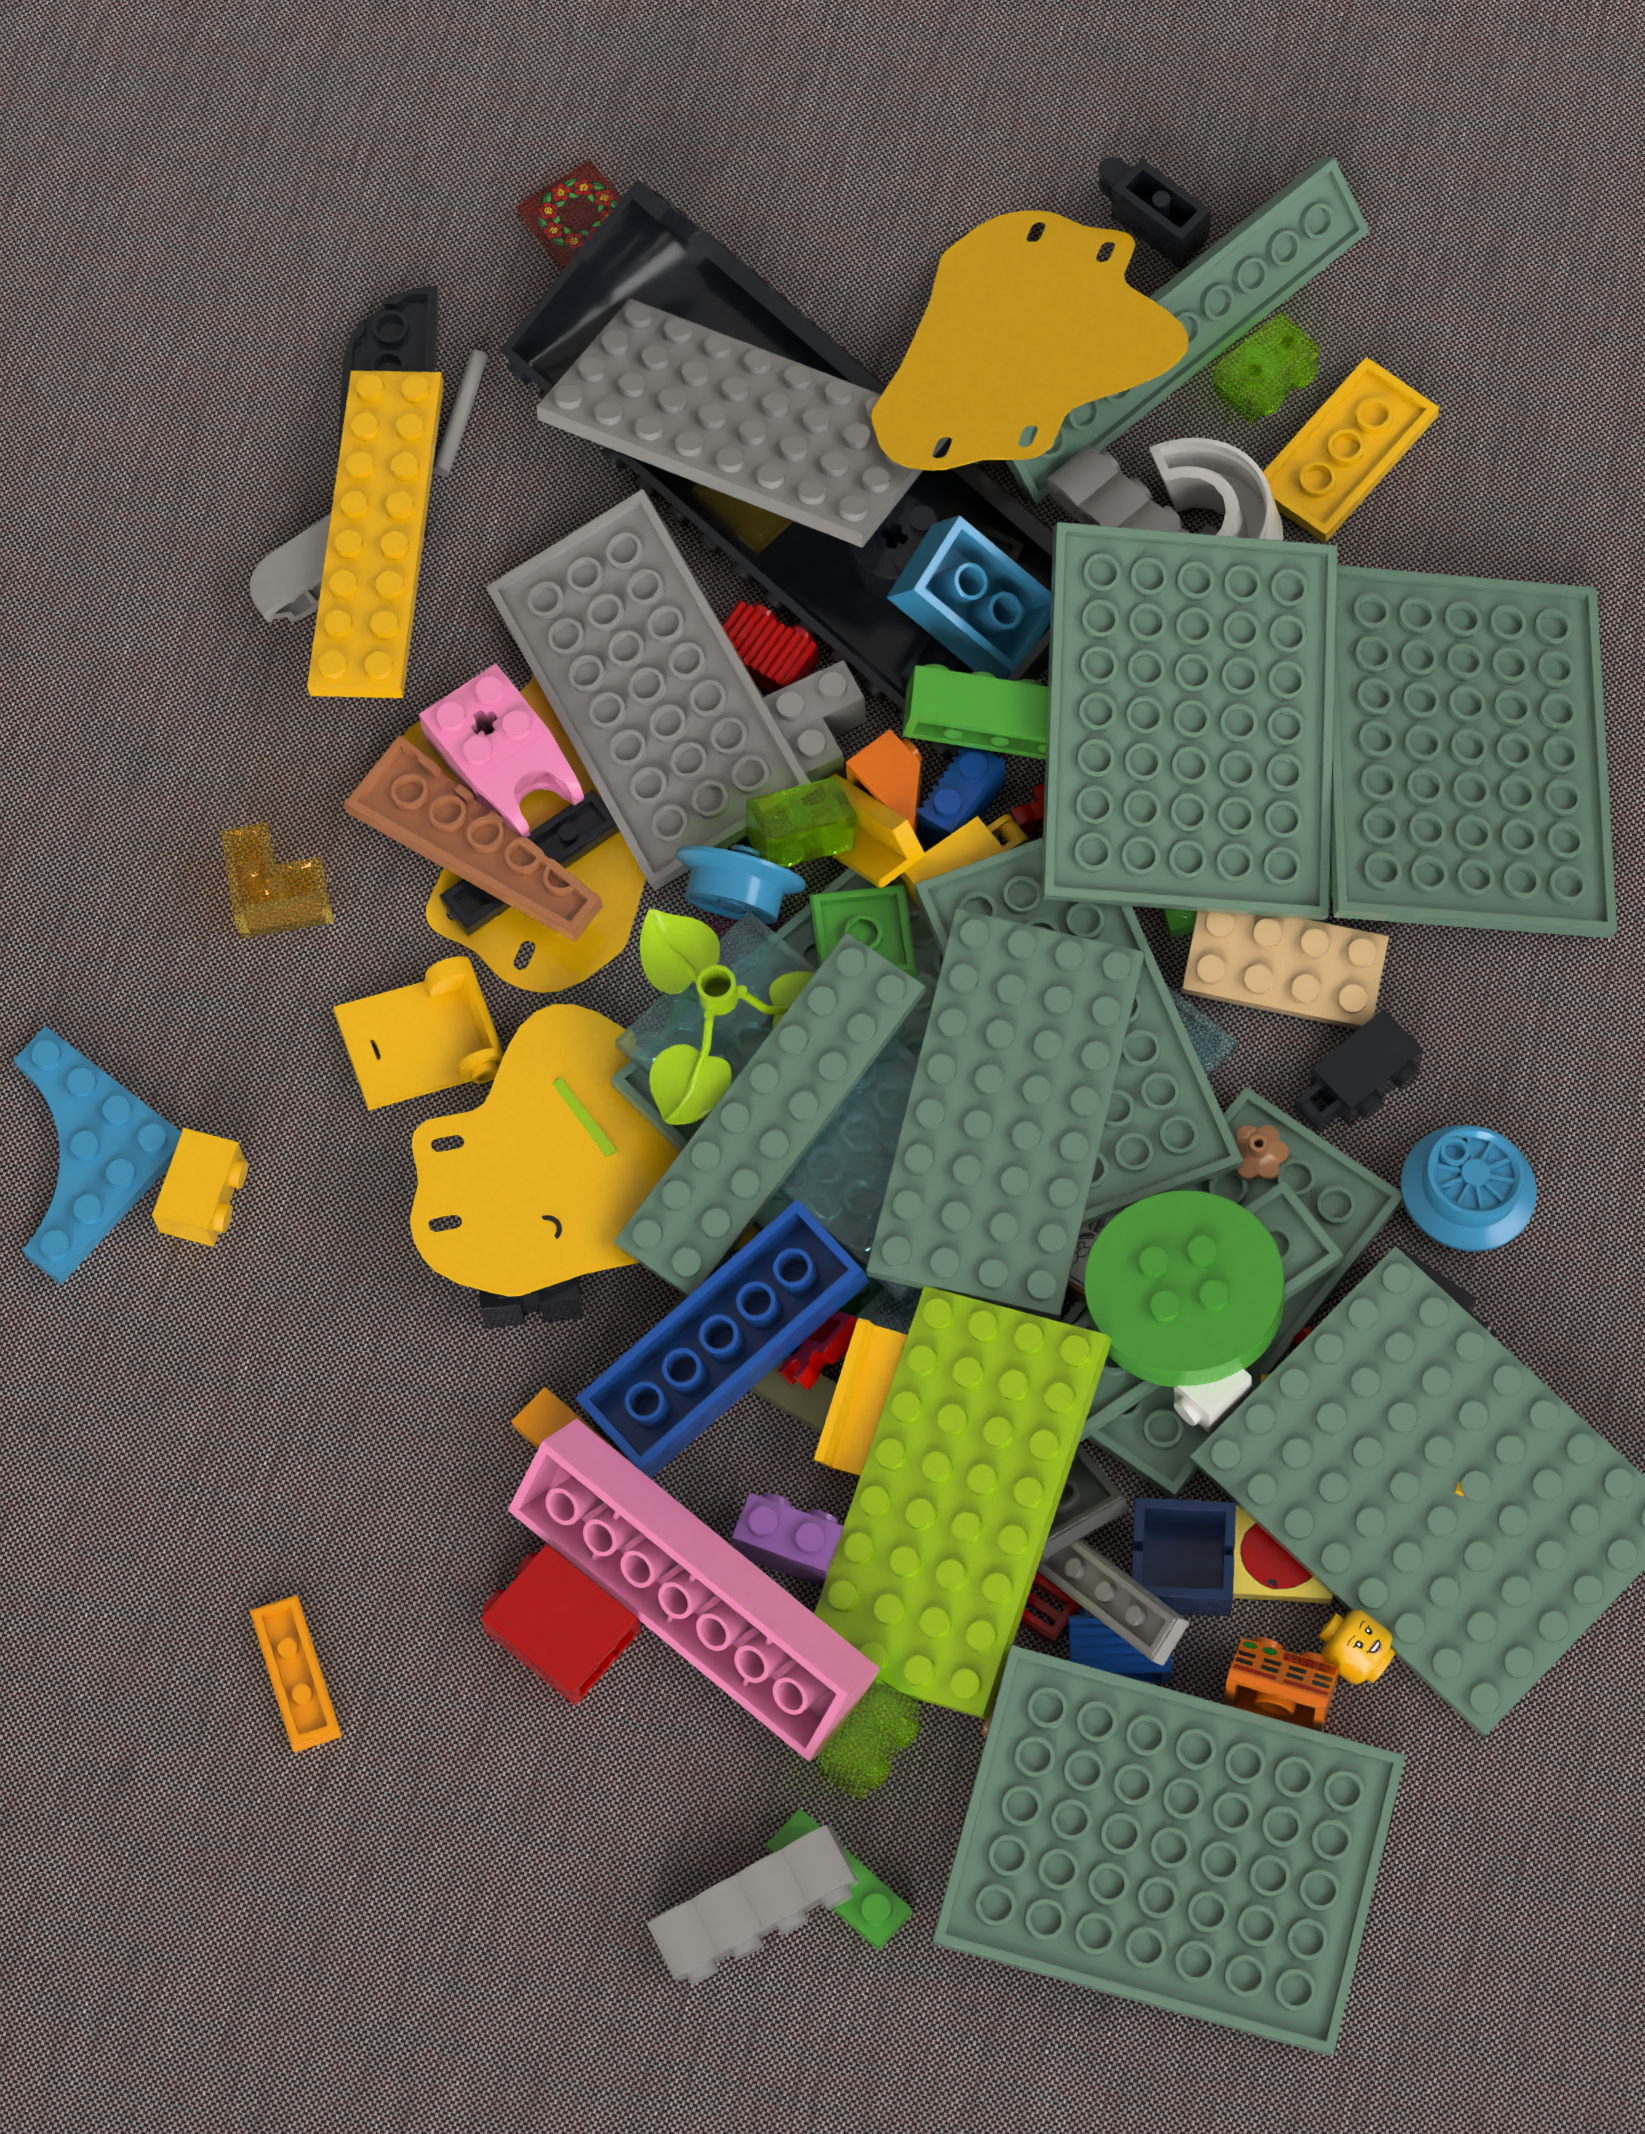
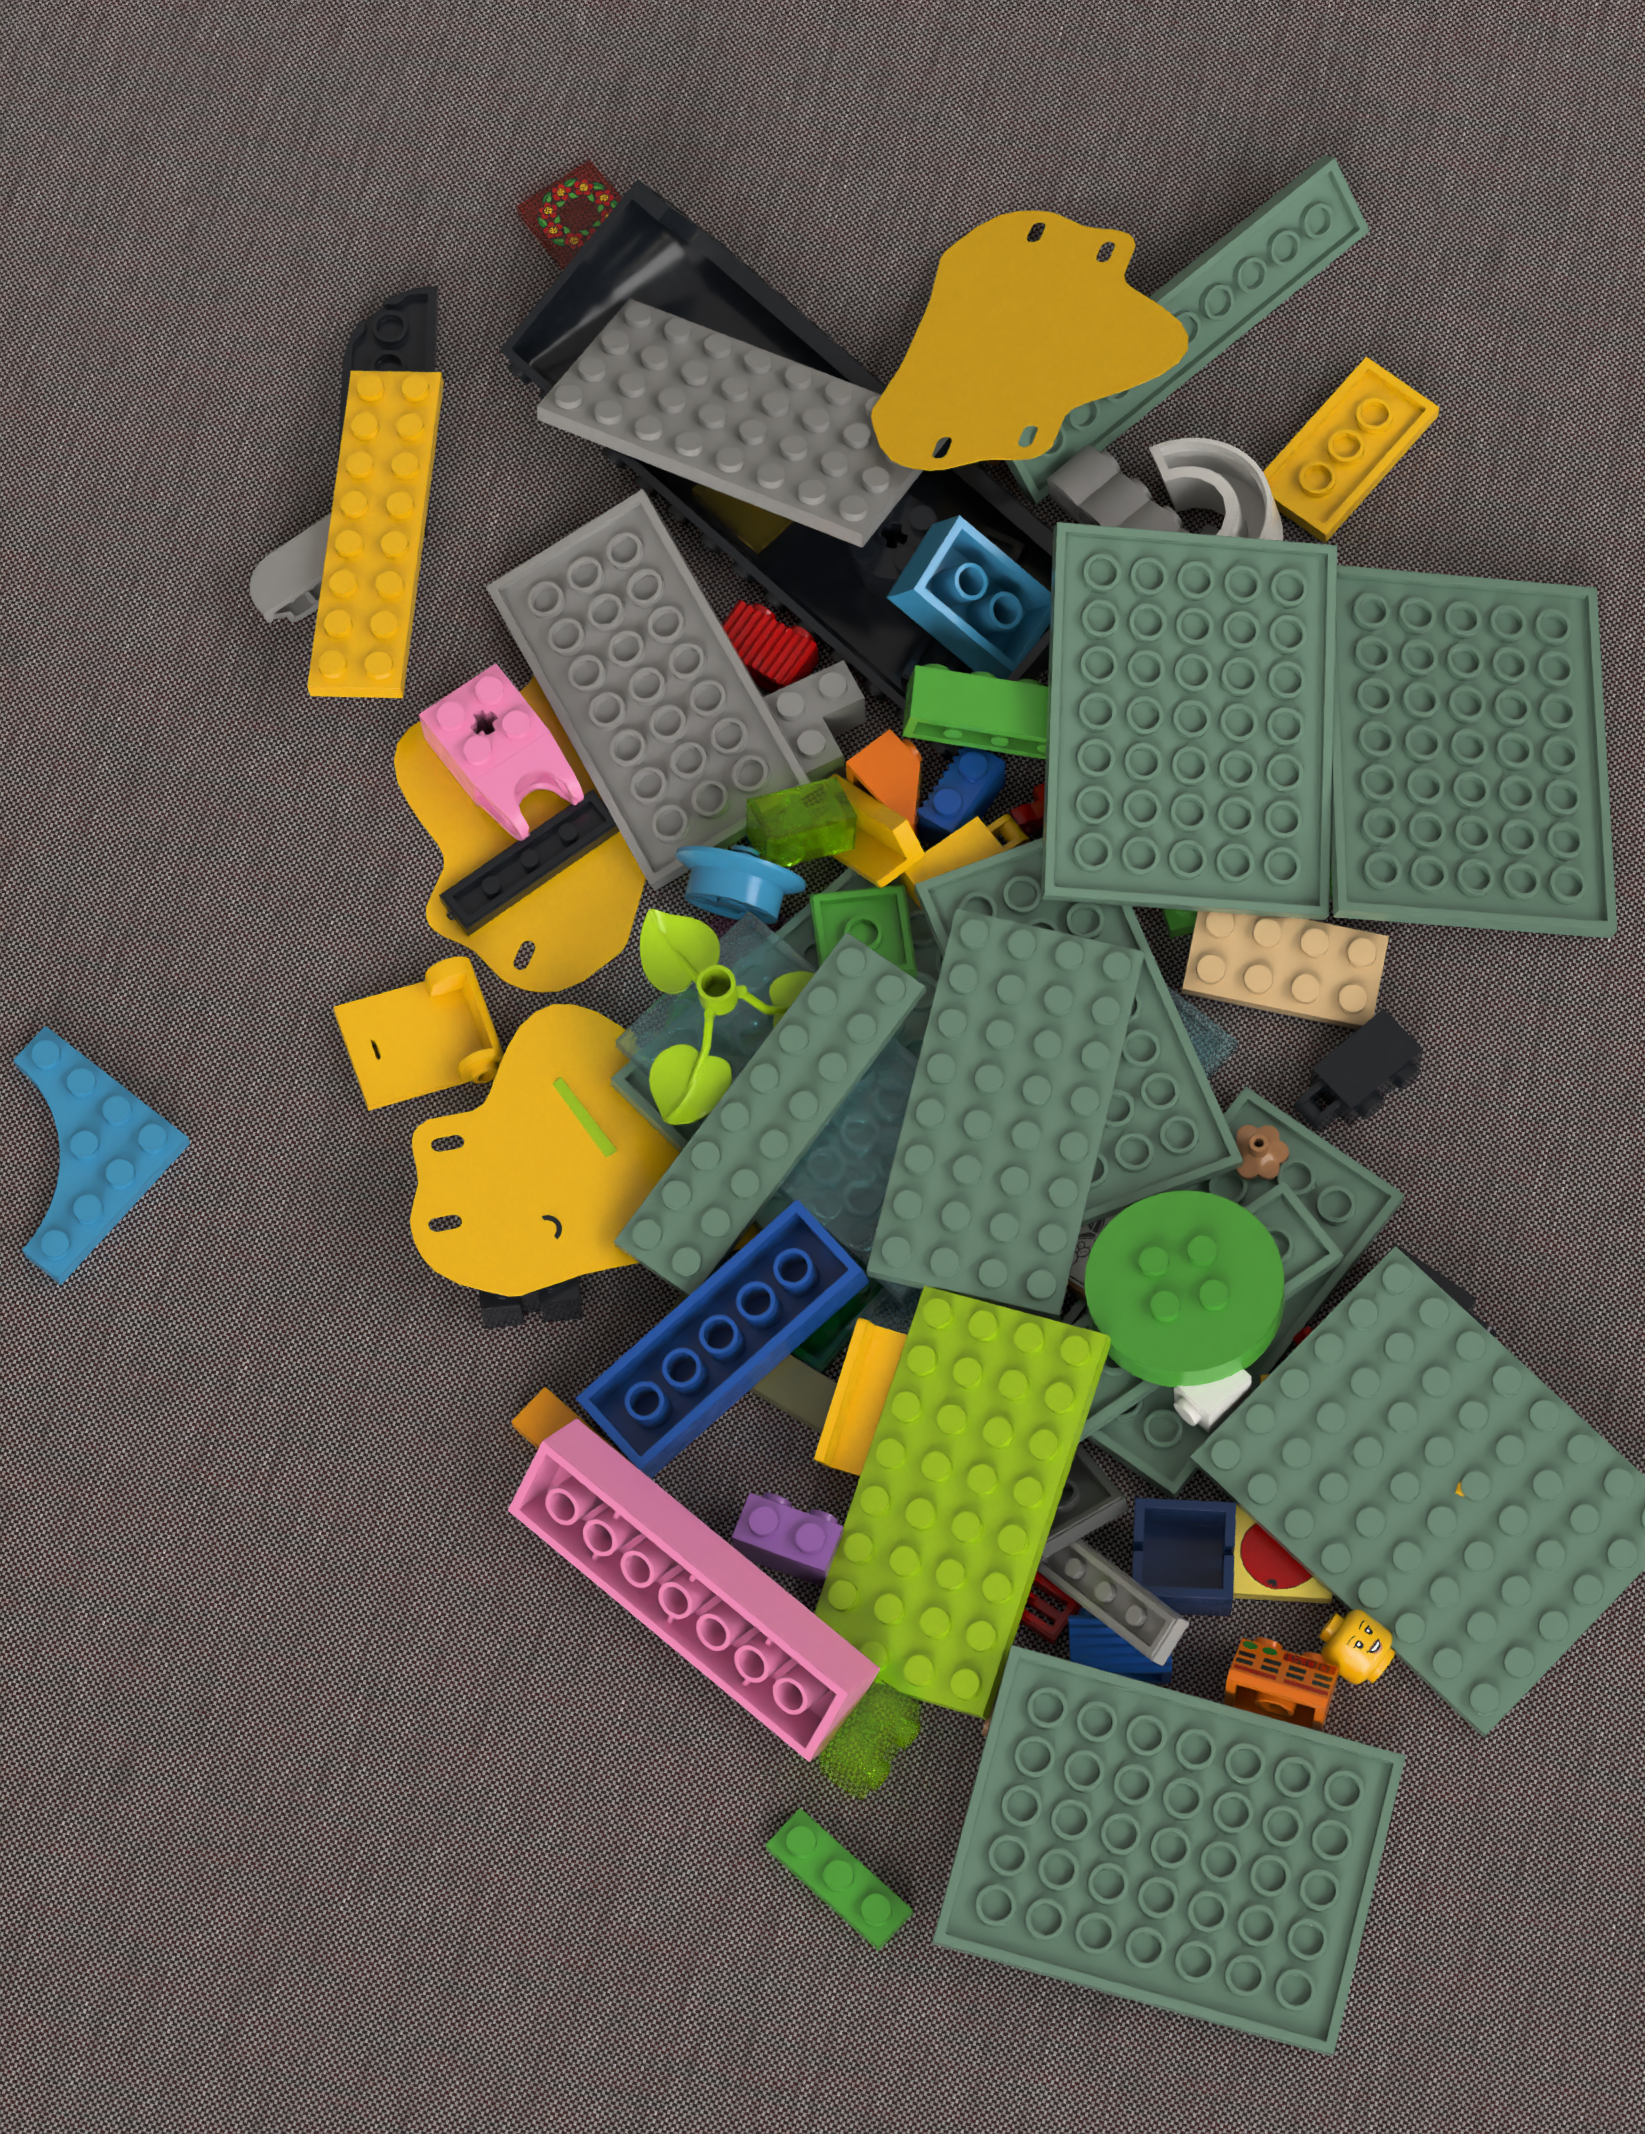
yellow brick [152,1128,248,1247] -> none
clear yellow brick [221,822,335,939] -> none
light orange tile [249,1595,342,1753] -> none
nougat wing [344,735,603,942] -> none
light grey bar [433,350,488,477] -> none
red brick [481,1544,641,1706] -> none
light grey brick [647,1825,861,1984] -> none
red plate [777,1311,857,1390] -> none
black brick [1098,157,1211,268] -> none
clear neon green brick [1213,312,1320,424] -> none
dark azure wheel [1400,1125,1537,1252] -> none

